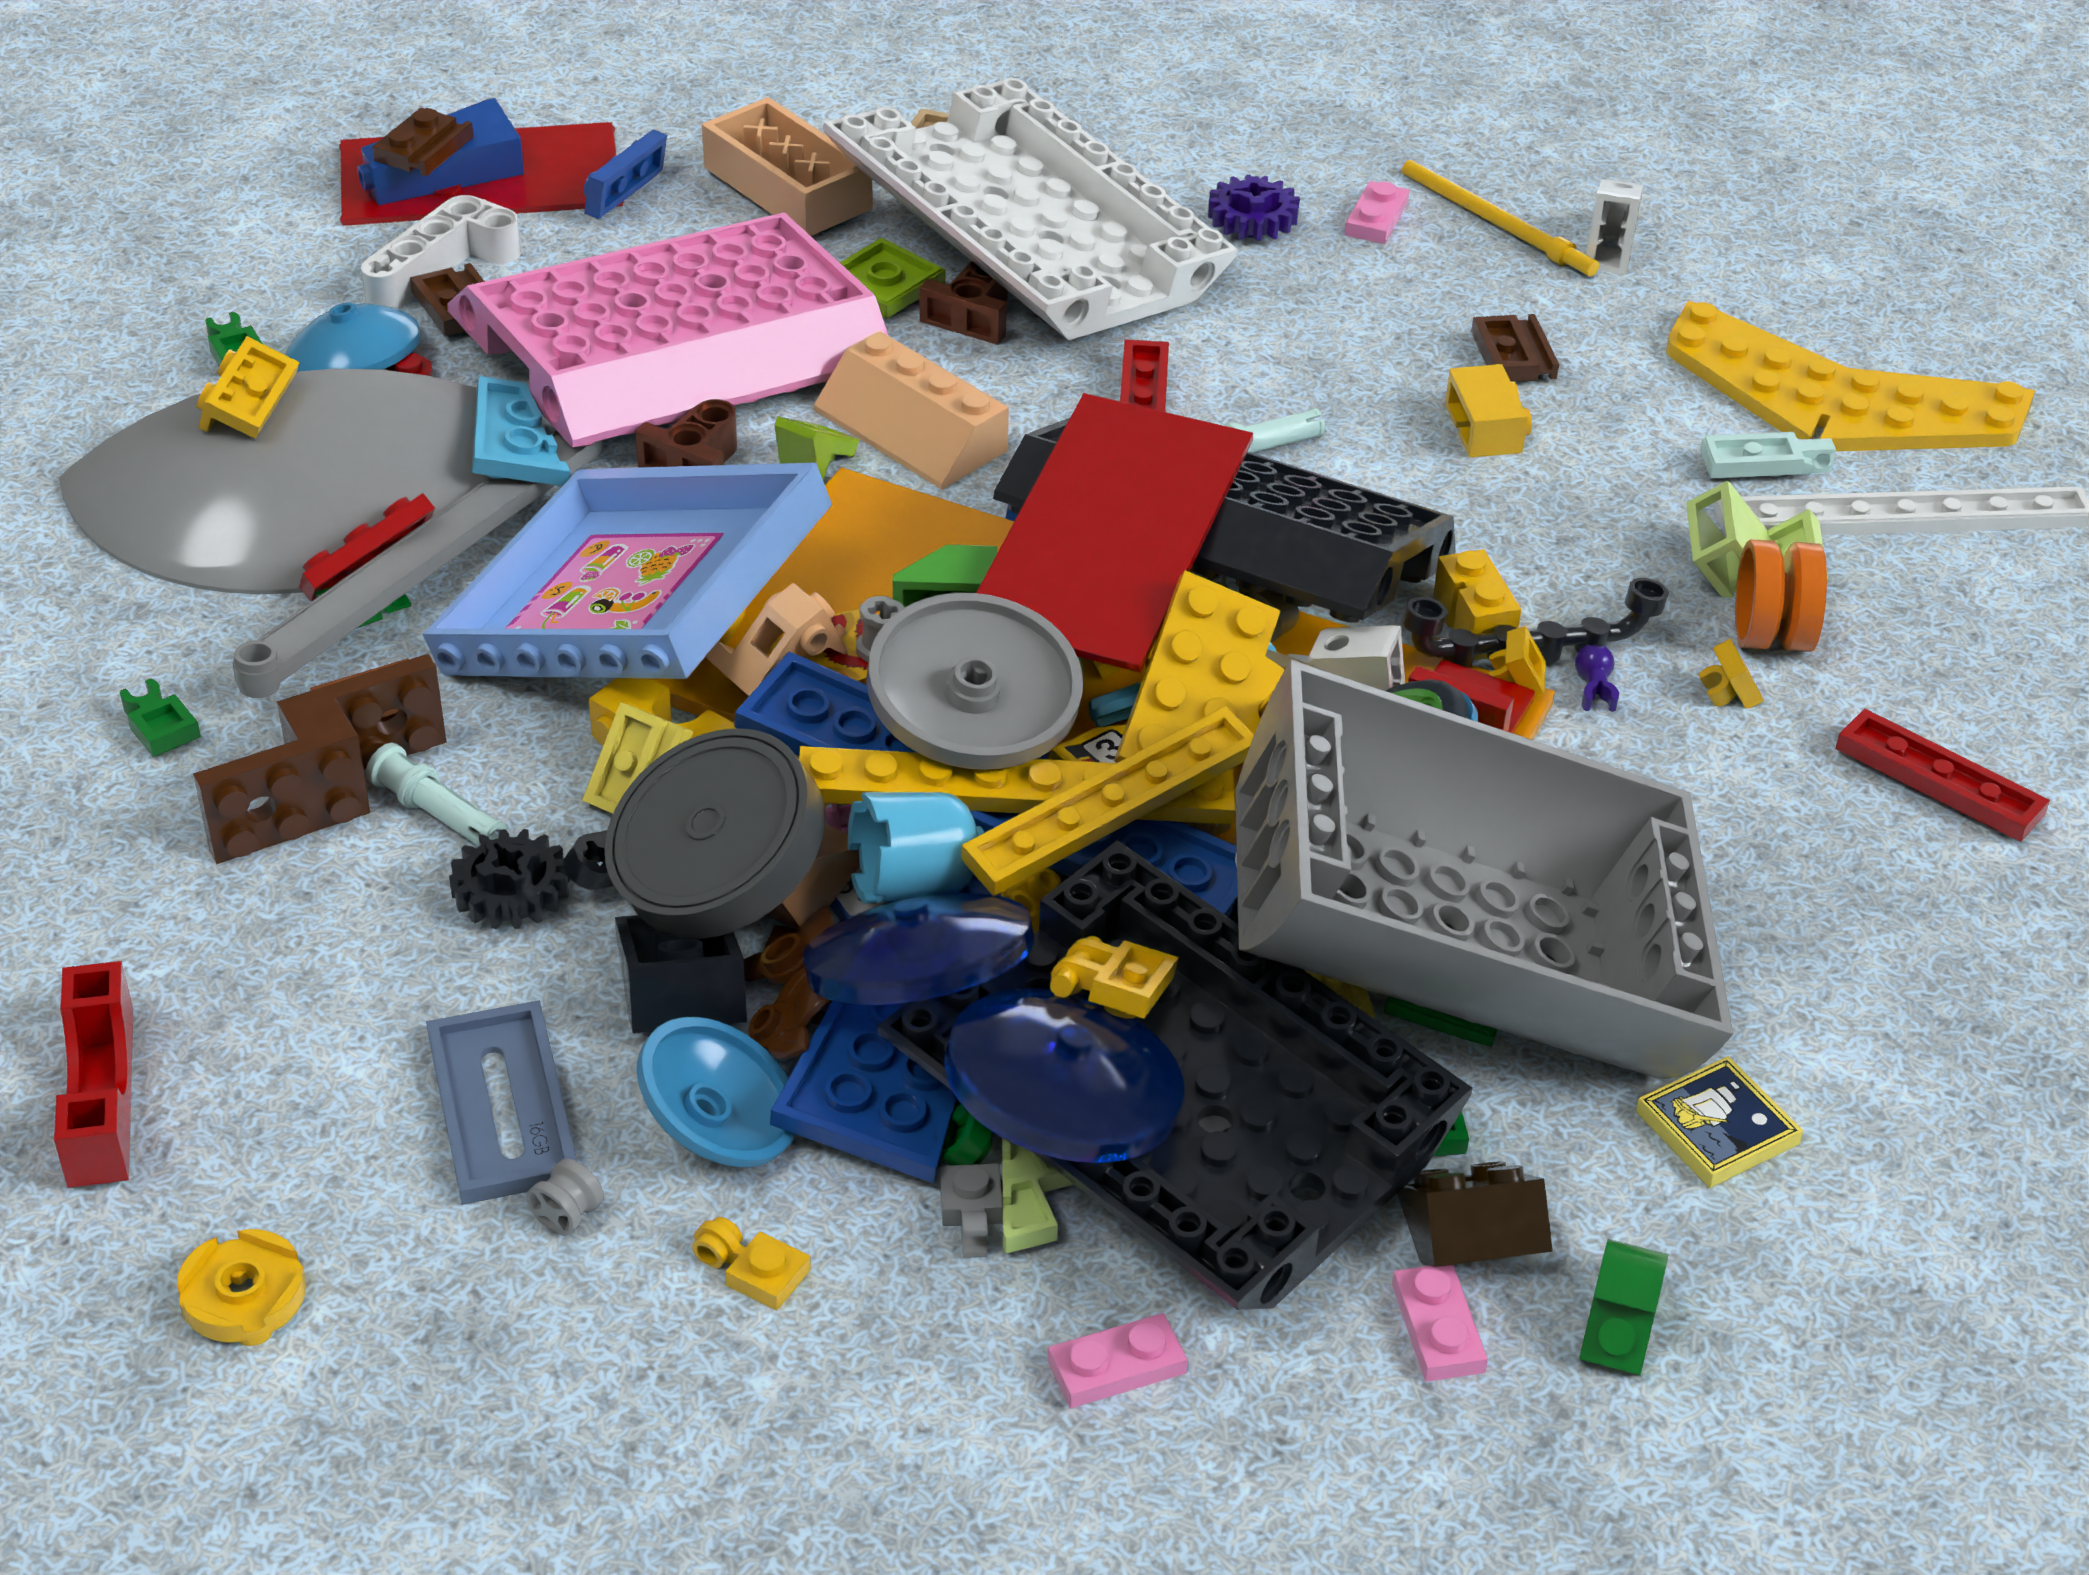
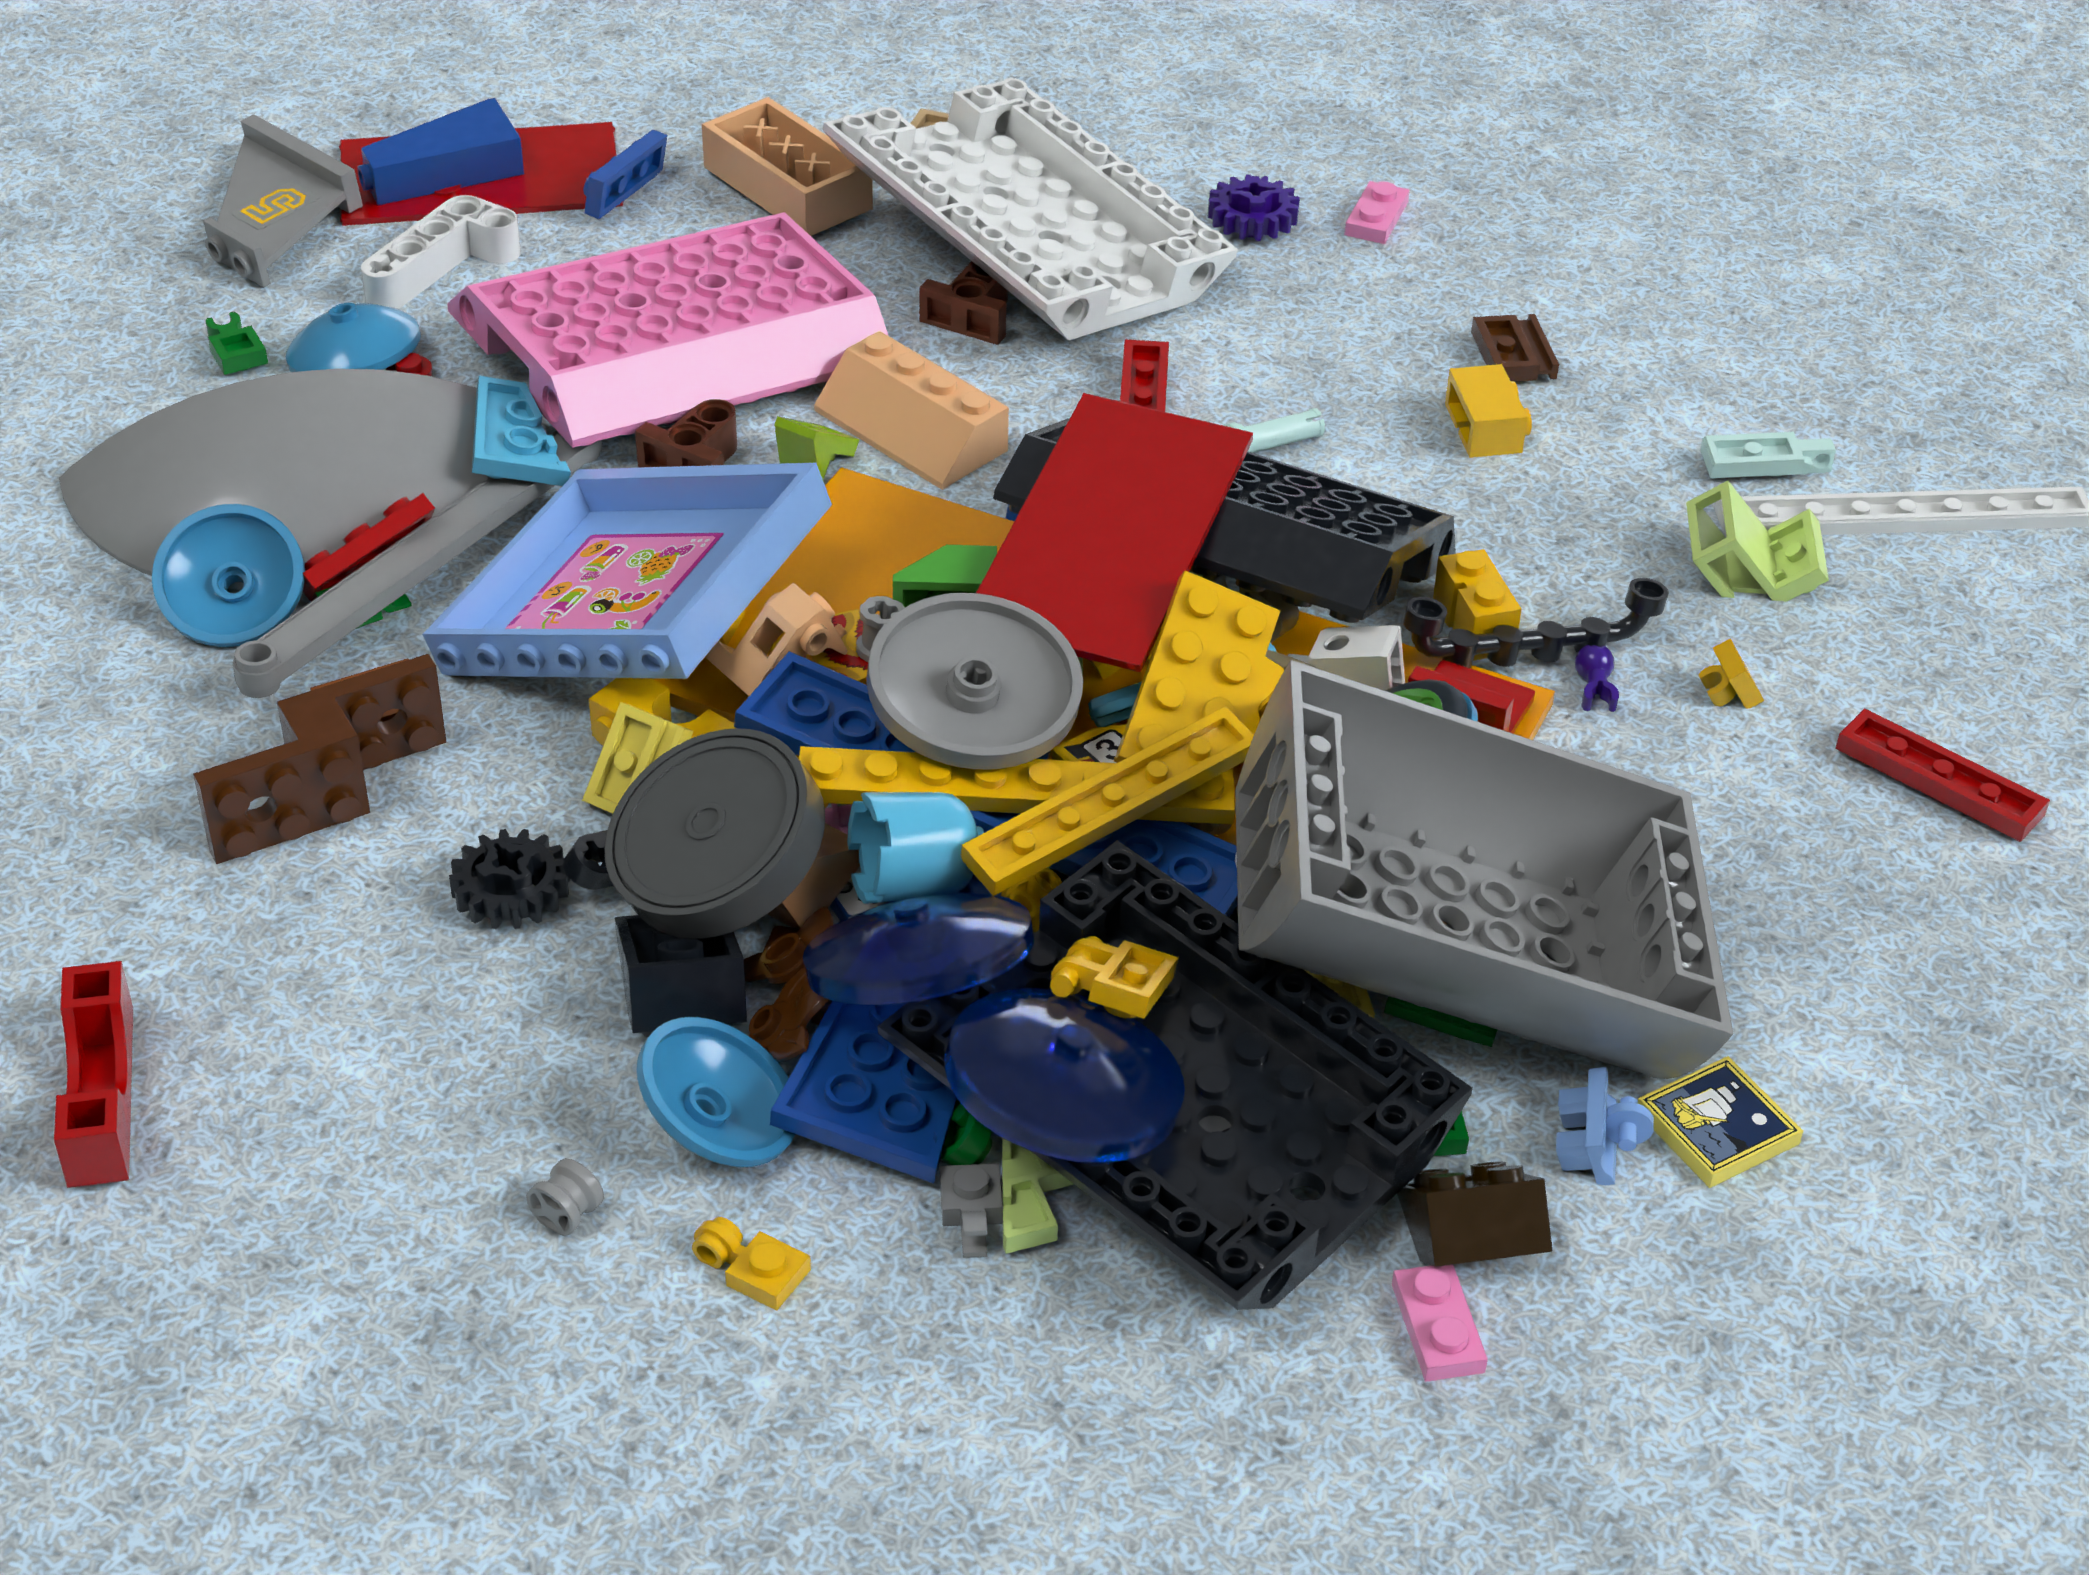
green plate [120,678,201,757] -> none
yellow plate [177,1229,306,1346] -> none
yellow bracket [196,336,300,439] -> none
light aqua pin [366,742,507,847] -> none
reddish brown plate [372,107,474,176] -> none
reddish brown plate [410,263,485,336] -> none
sand blue piece [426,1000,578,1205] -> none
lime plate [839,237,946,319] -> none
bright pink plate [1047,1313,1188,1409] -> none
yellow bar [1402,160,1599,277] -> none
yellow tile [1488,626,1546,697] -> none
green brick [1579,1239,1669,1375] -> none
white torso [1586,179,1644,275] -> none
yellow wing [1666,301,2035,451] -> none
orange wheel [1735,539,1827,652] -> none
none -> dark azure dish [152,504,305,647]
none -> light grey piece [203,114,363,288]
none -> light blue hips [1556,1067,1654,1185]

